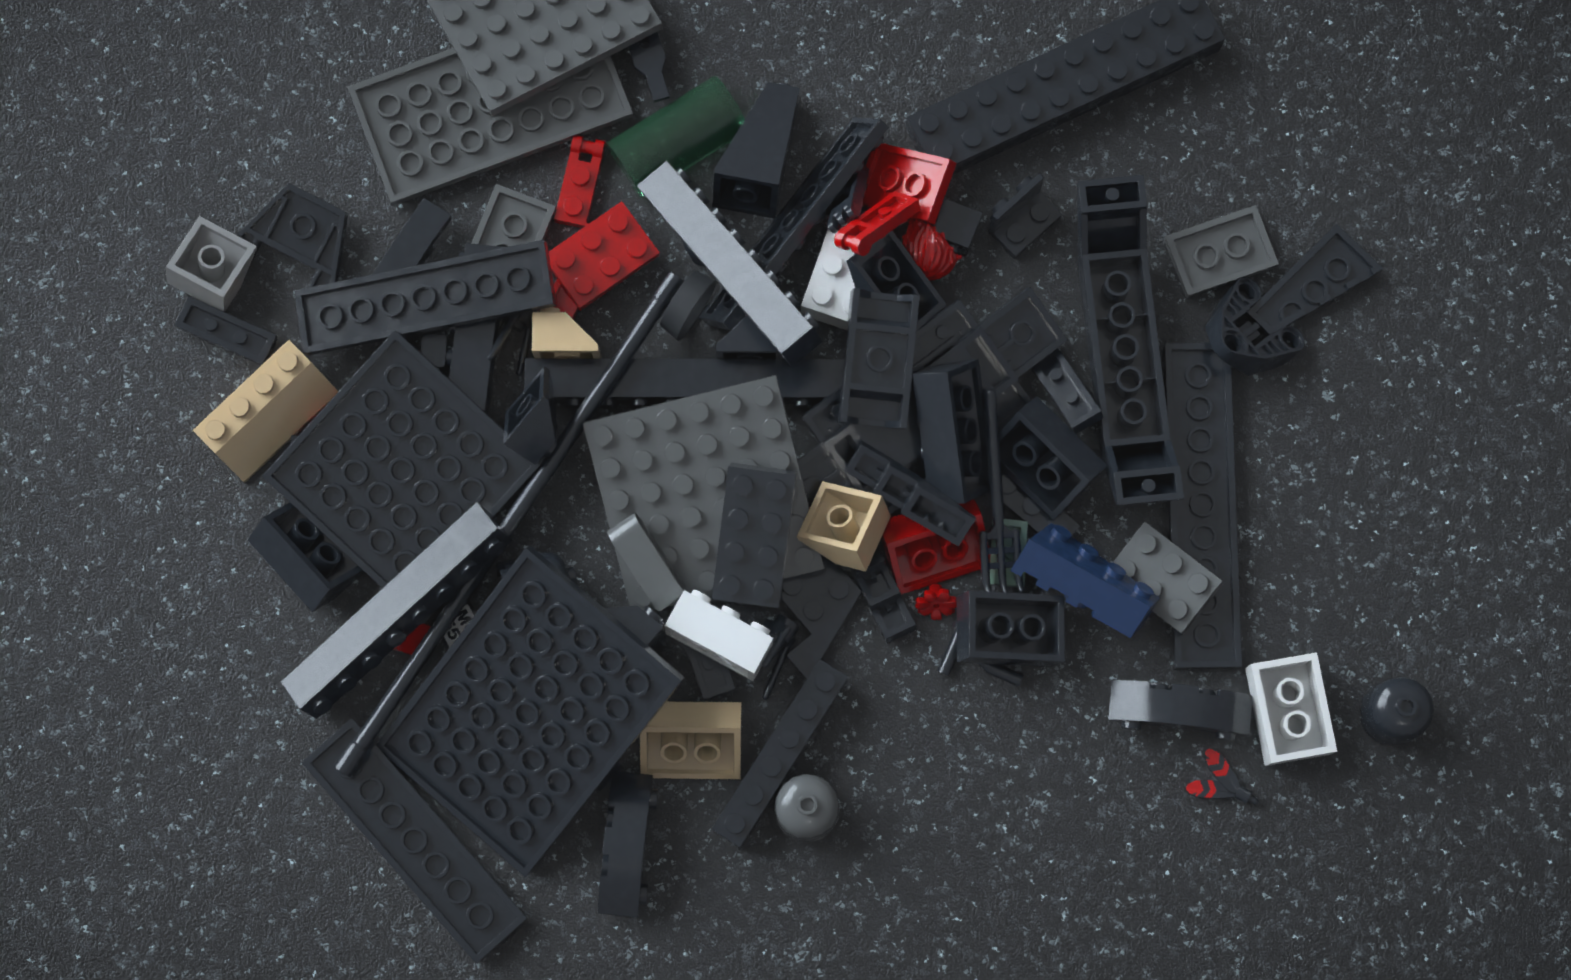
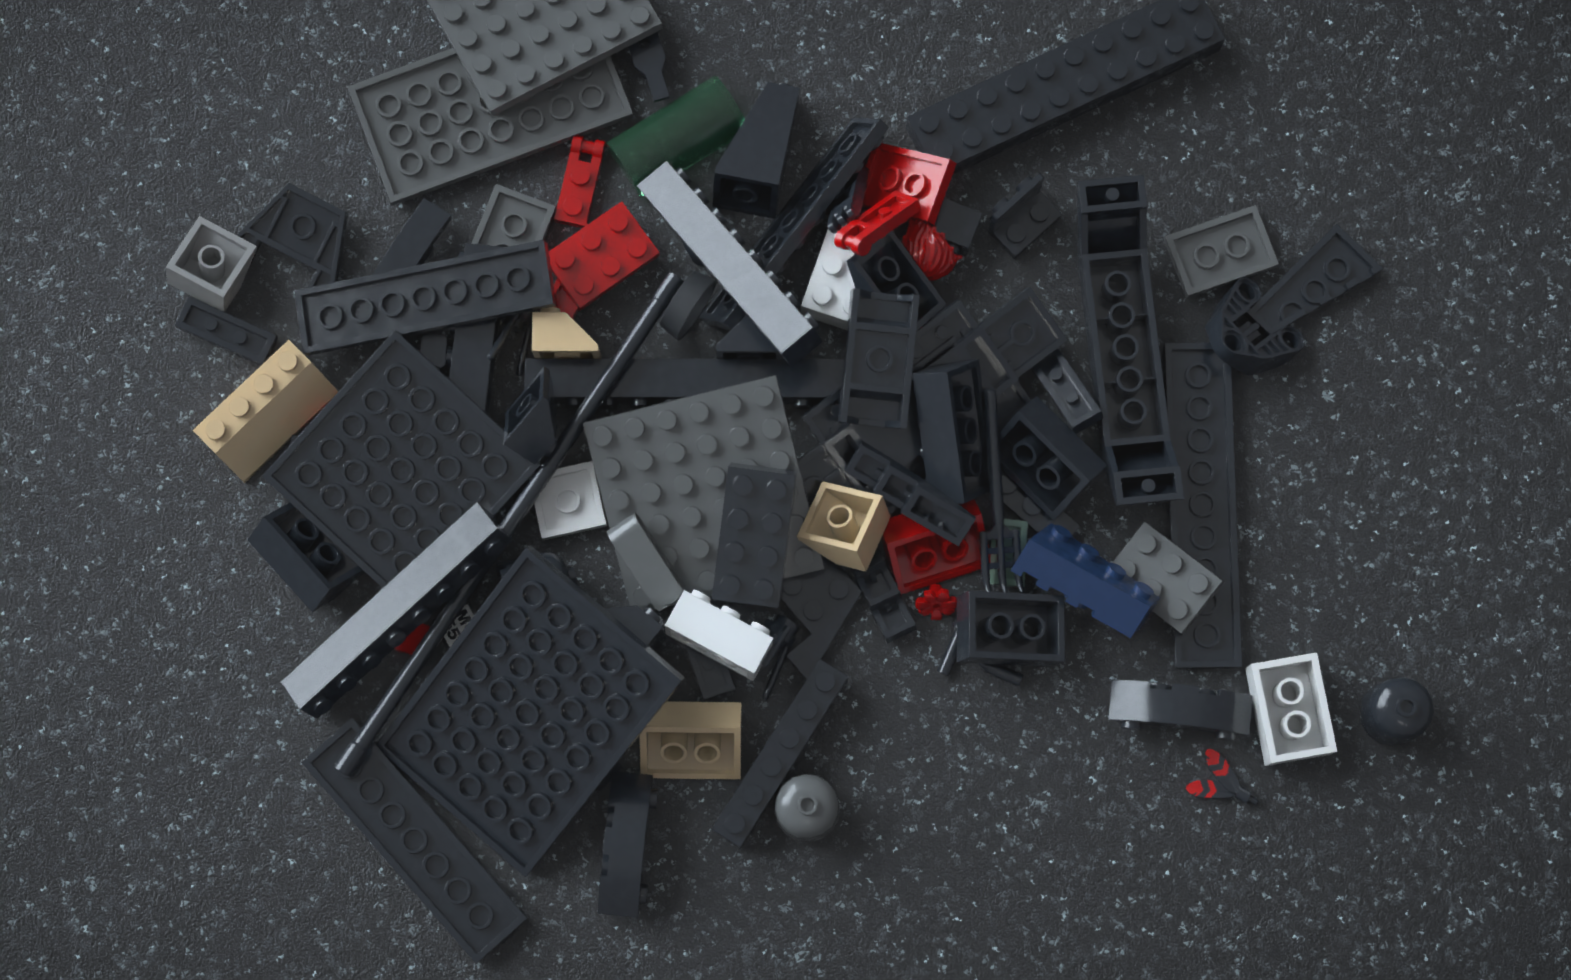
none -> white plate [529,461,607,540]

